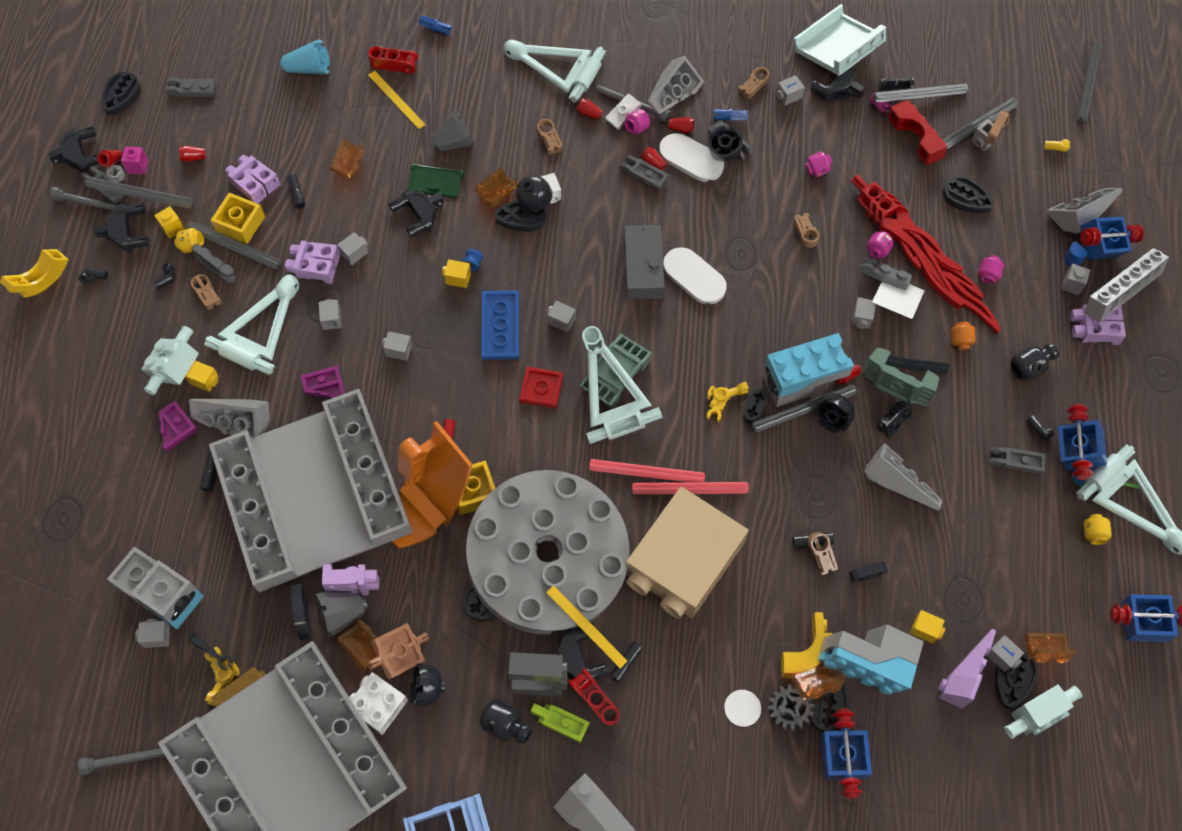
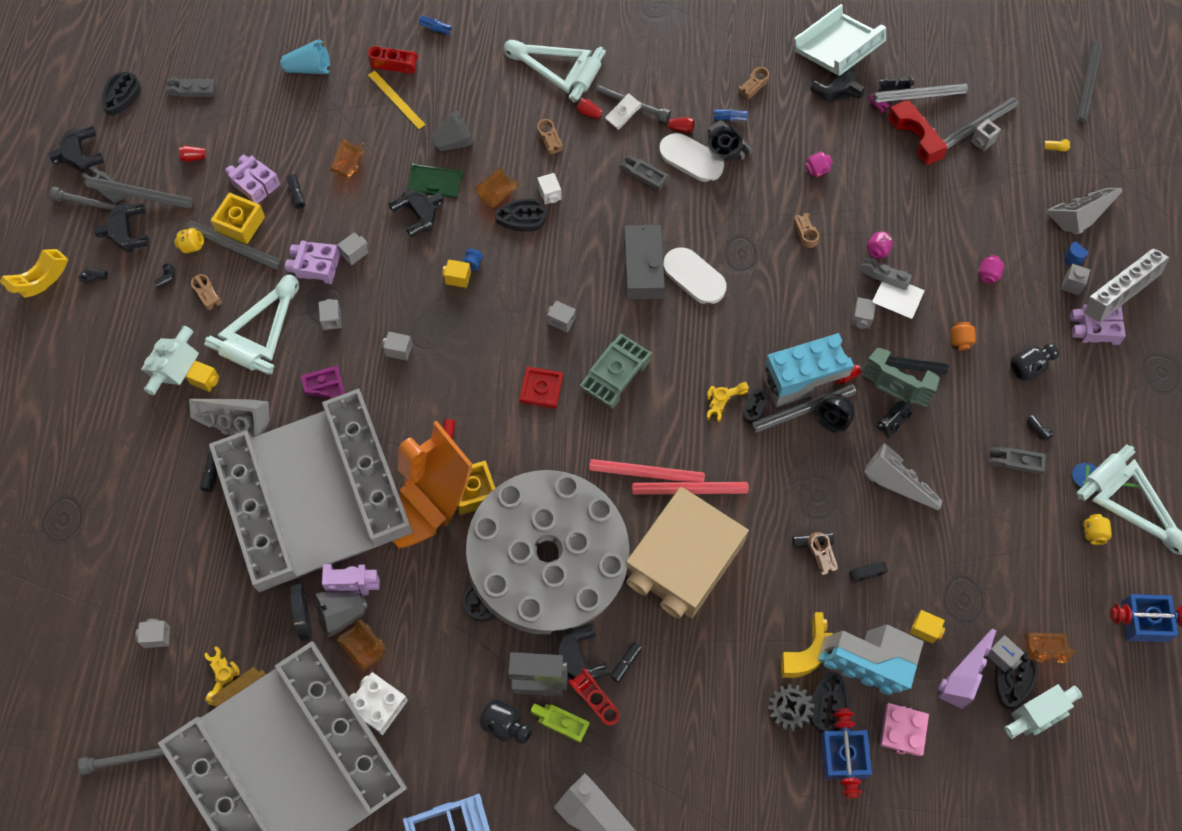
red cone [97,150,123,167] -> none
light grey bush [106,165,125,183] -> none
light grey piece [107,547,204,629] -> none
dark pink brick [121,147,148,174] -> none
yellow brick [154,206,185,239] -> none
magenta wing [159,401,198,452] -> none
black piece [188,633,234,671] -> none
dark grey hinge [192,244,236,284] -> none
nougat plate [367,623,429,679] -> none
black cylinder [410,663,445,706] -> none
blue plate [481,290,519,360] -> none
black cylinder [516,175,553,212] -> none
yellow sticker [546,585,627,669] -> none
light aqua piece [582,326,663,444] -> none
dark pink head [625,109,650,135] -> none
red cone [641,146,667,171] -> none
light grey wedge [648,56,704,114] -> none
white sticker [725,690,761,727] -> none
light grey brick [776,75,805,105] -> none
clear orange bracket [792,666,845,700] -> none
red piece [851,175,1001,334] -> none
black piece [943,176,994,213] -> none
medium nougat piece [985,110,1010,145] -> none
blue brick [1058,404,1107,480] -> none
blue brick [1081,216,1144,260] -> none
none -> bright pink plate [879,703,929,757]

